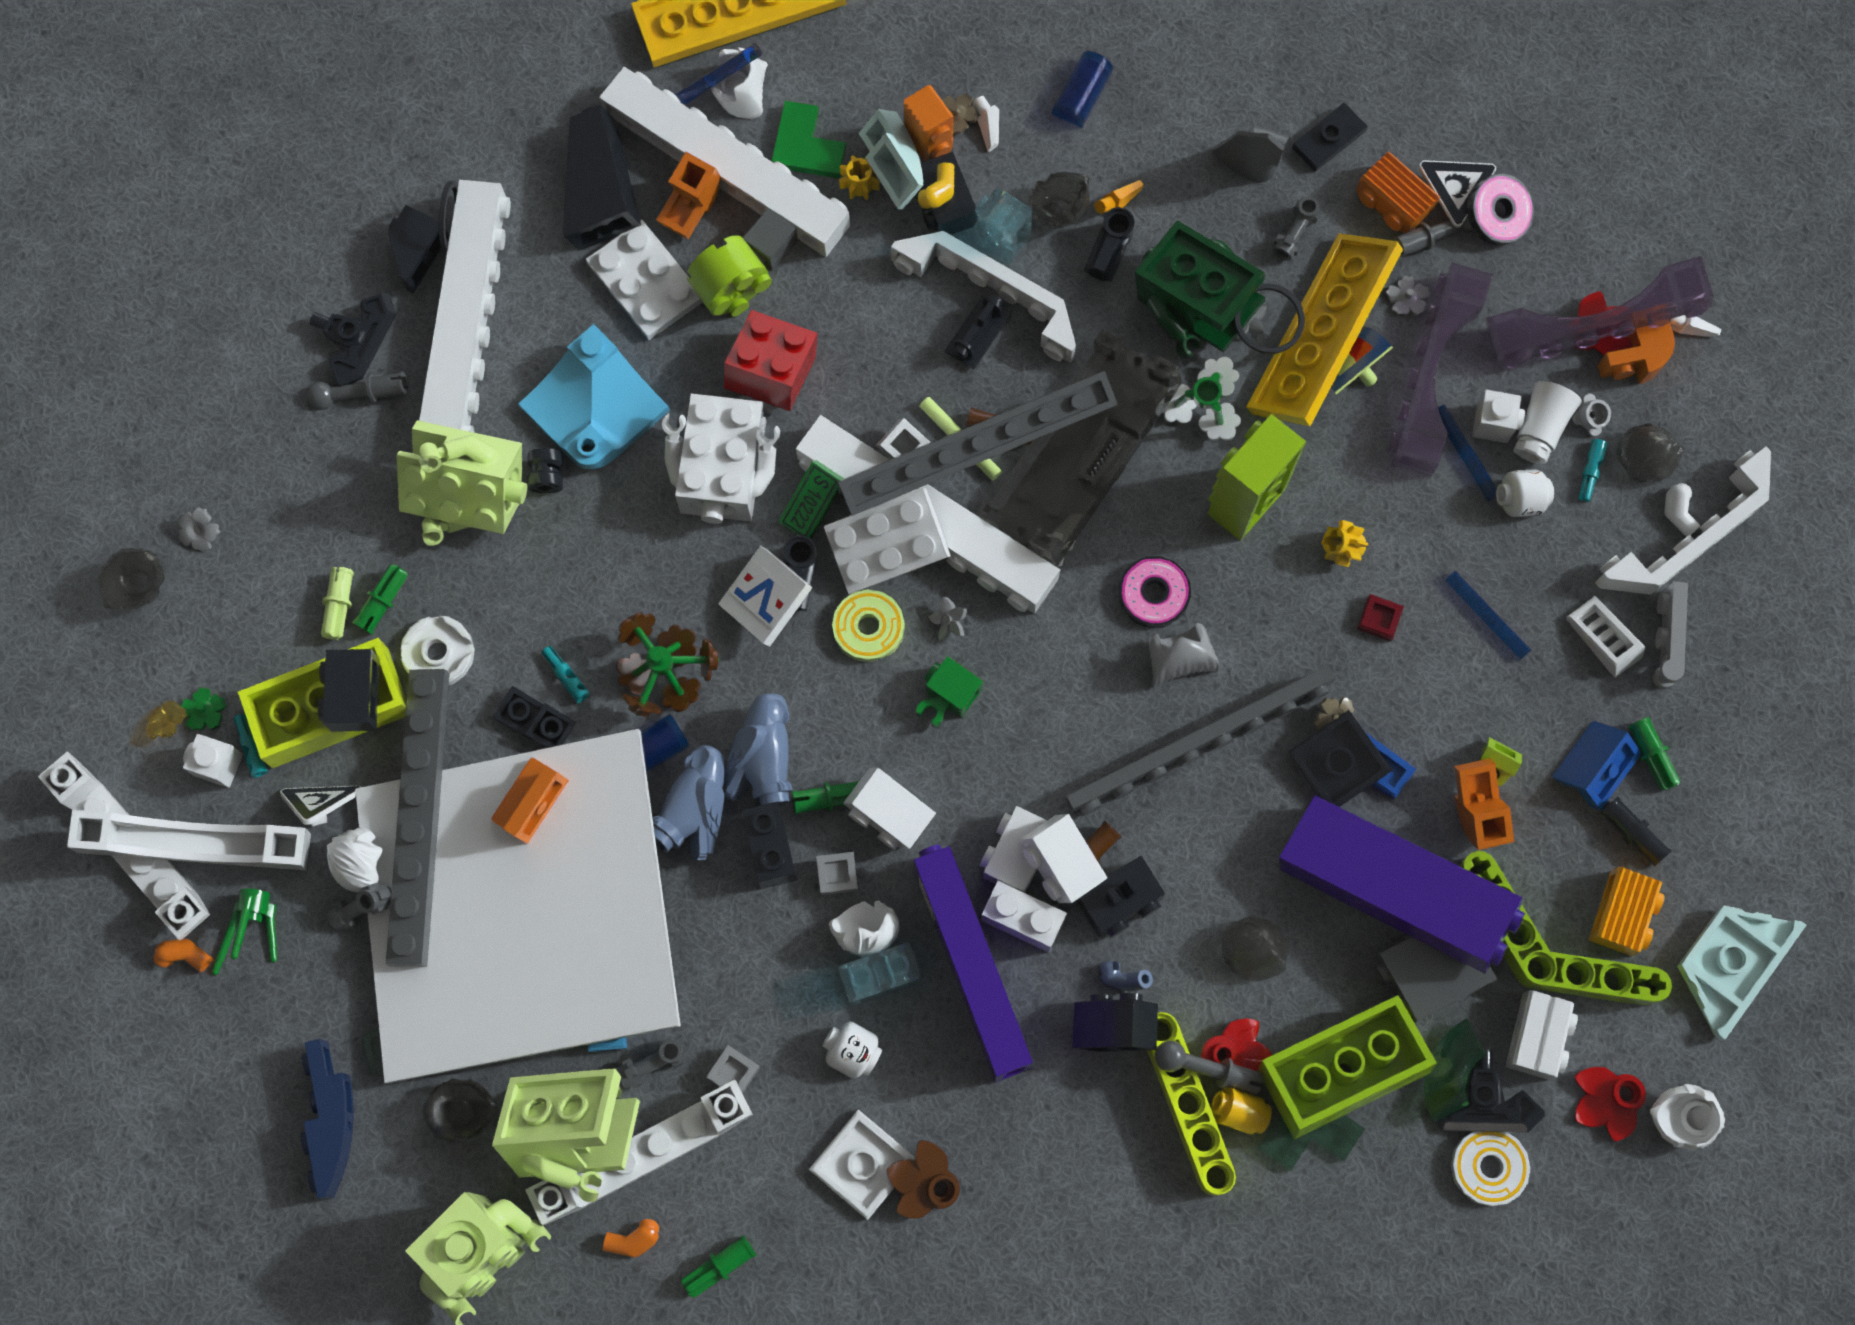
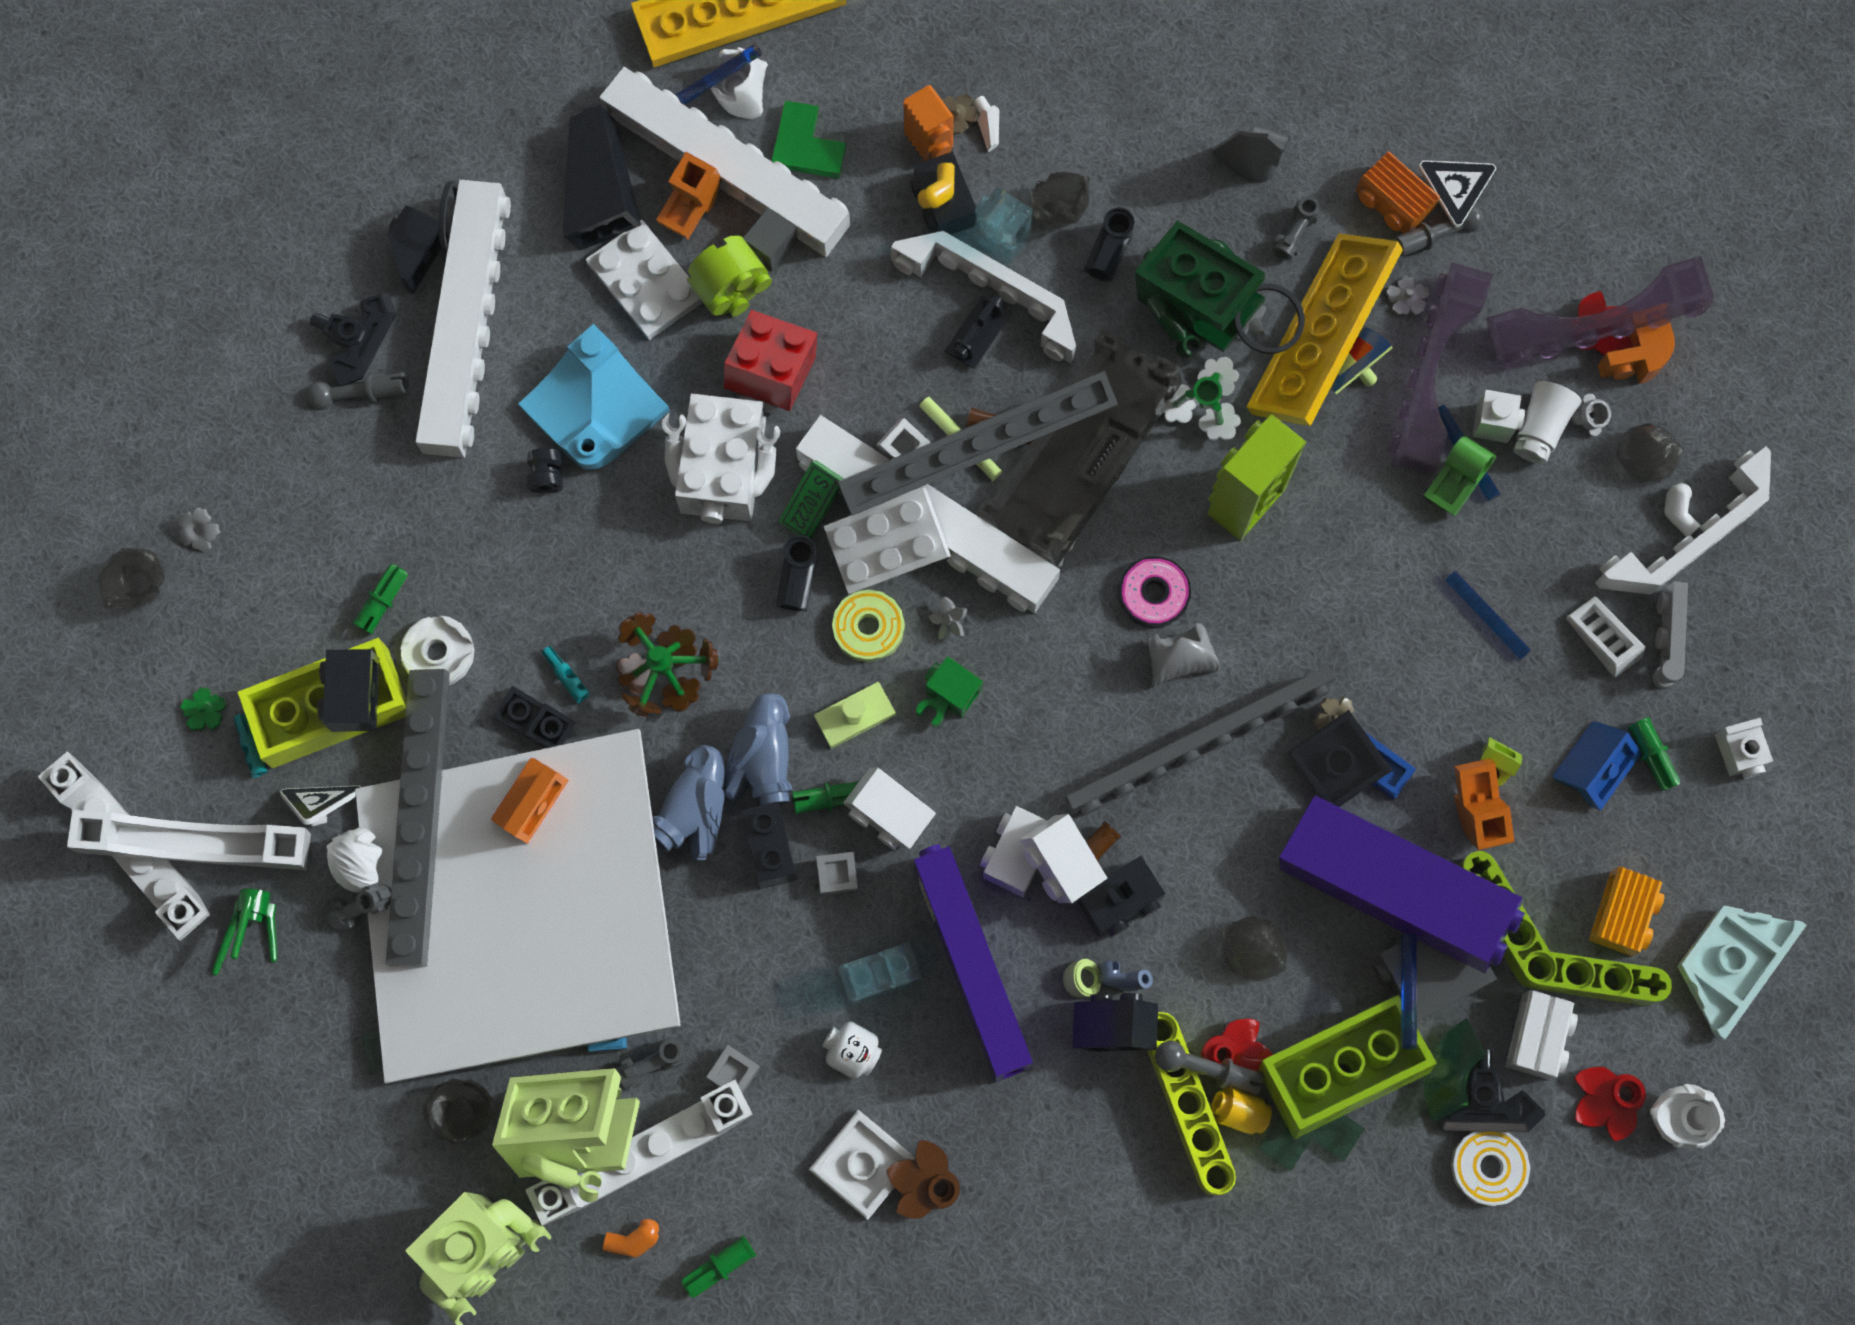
clear yellow plant [146,700,187,740] -> none
orange arm [153,938,213,973] -> none
white brick [183,734,243,788] -> none
dark blue slope [300,1039,354,1200] -> none
yellowish green axle [321,567,354,640] -> none
yellowish green torso [397,420,527,546] -> none
clear blue brick [641,713,690,773] -> none
white tile [718,546,813,647] -> none
white hair [829,900,900,957] -> none
yellow gear [839,155,880,200] -> none
light aqua slope [859,109,923,210] -> none
white brick [981,881,1067,953] -> none
clear blue brick [1052,51,1113,128] -> none
light orange bar [1094,180,1144,214] -> none
black plate [1292,102,1368,172] -> none
yellow gear [1321,520,1368,567] -> none
dark red tile [1357,594,1404,641] -> none
tile [1467,173,1534,245] -> none
white head [1496,469,1554,517] -> none
teal pin [1578,439,1608,502] -> none
black pin [1600,797,1672,867] -> none
white bar [1665,308,1721,338] -> none
none -> yellowish green tile [814,681,896,749]
none -> yellowish green piece [1063,959,1102,998]
none -> clear blue bar [1401,934,1417,1049]
none -> bright green plate [1424,436,1496,517]
none -> white brick [1715,718,1773,779]

